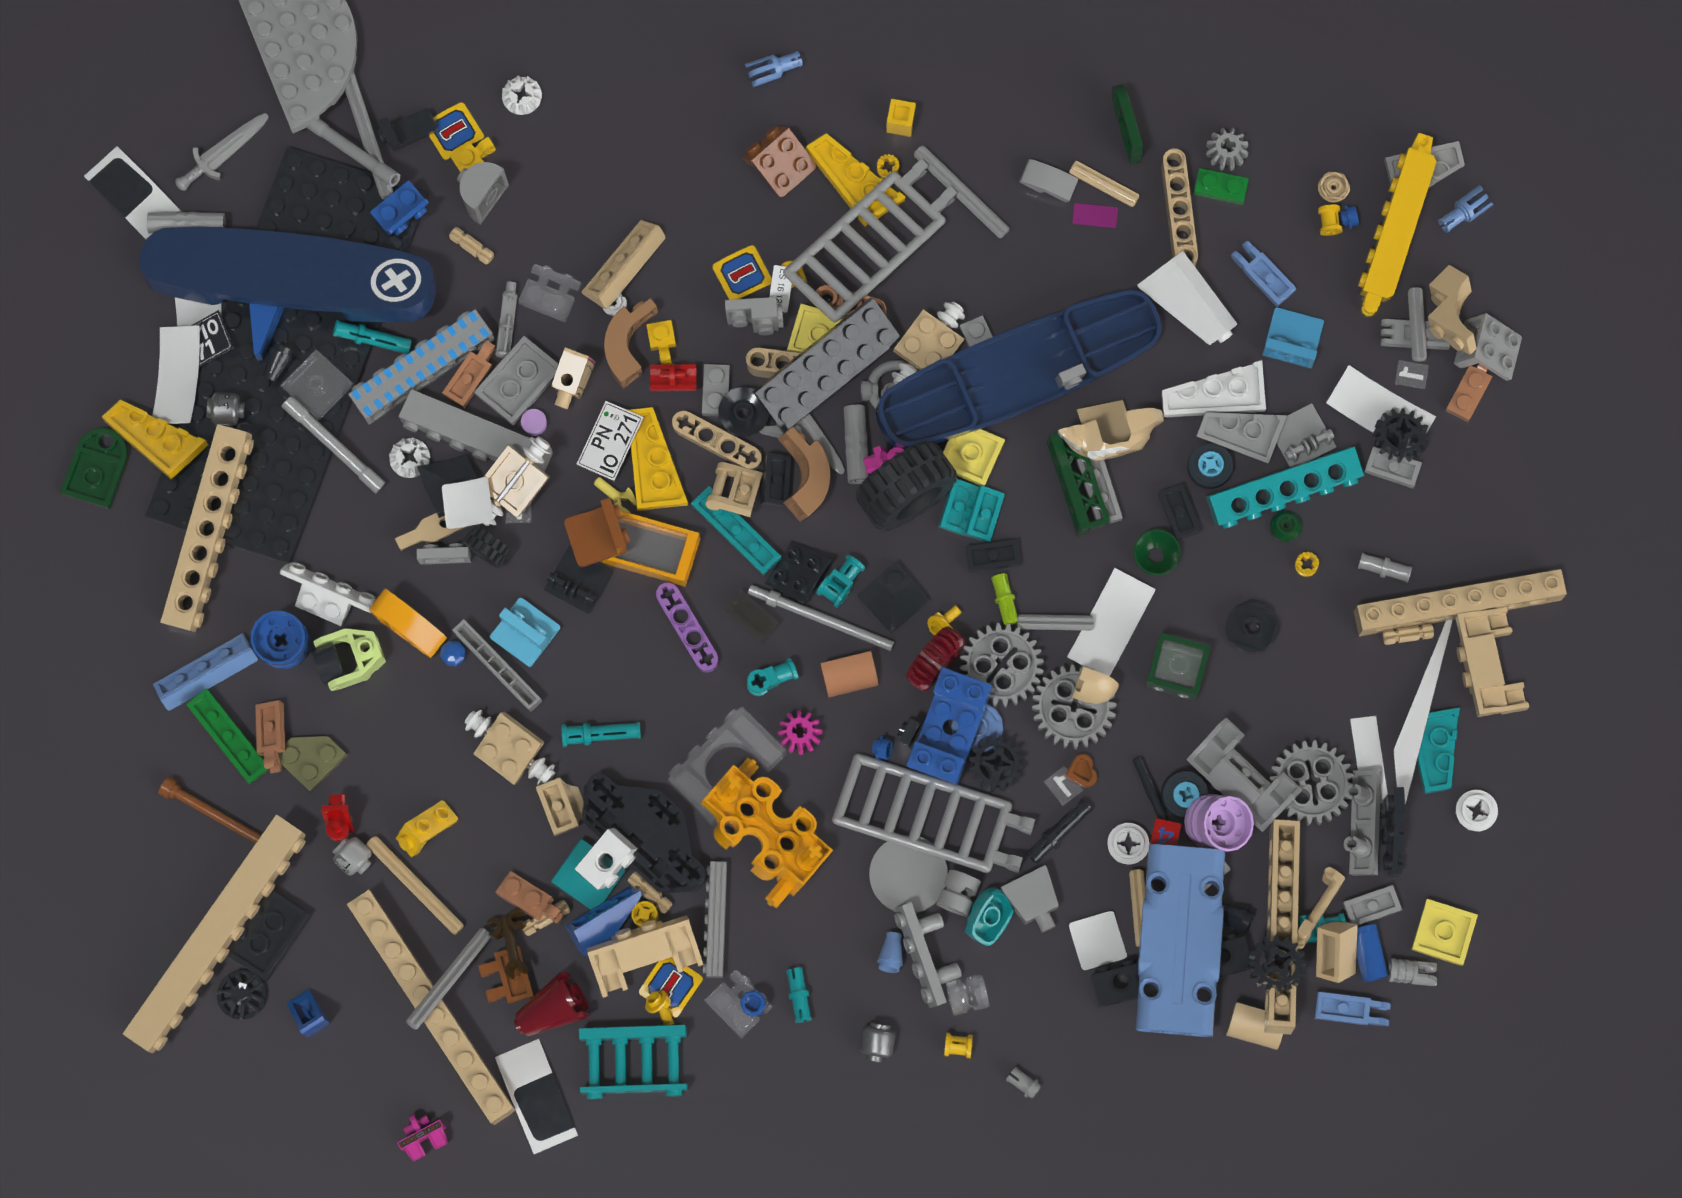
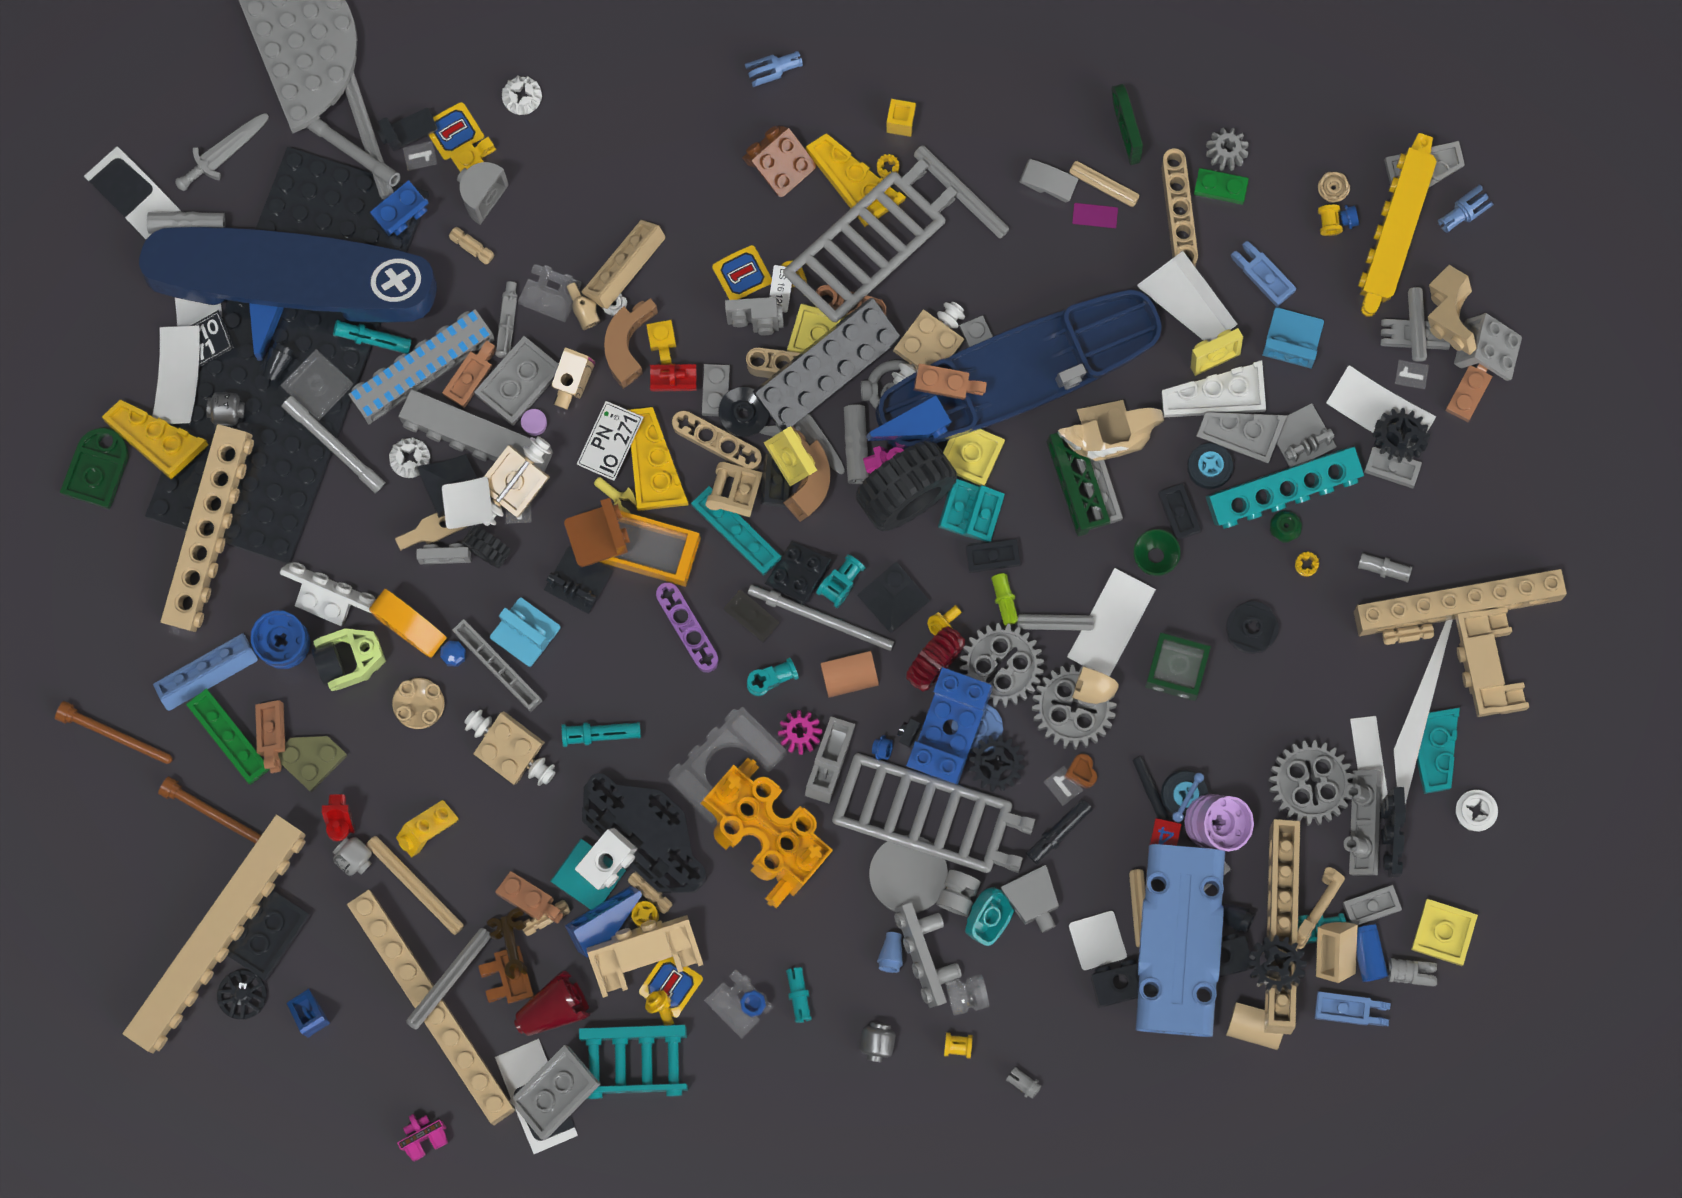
tan slope [536,778,583,836] -> none
light grey piece [703,861,727,978] -> none
white gear [1107,823,1149,865] -> none
light grey bracket [1187,718,1302,832] -> none
none -> dark orange piece [55,701,172,764]
none -> tan dish [392,678,444,729]
none -> clear sticker [403,141,437,171]
none -> light grey plate [510,1045,600,1140]
none -> tan piece [566,282,600,330]
none -> light yellow plate [764,426,817,486]
none -> light grey slope [805,717,855,804]
none -> blue slope [866,396,951,441]
none -> nougat plate [914,363,987,400]
none -> medium blue hinge [1172,773,1204,822]
none -> light yellow plate [1190,328,1243,376]

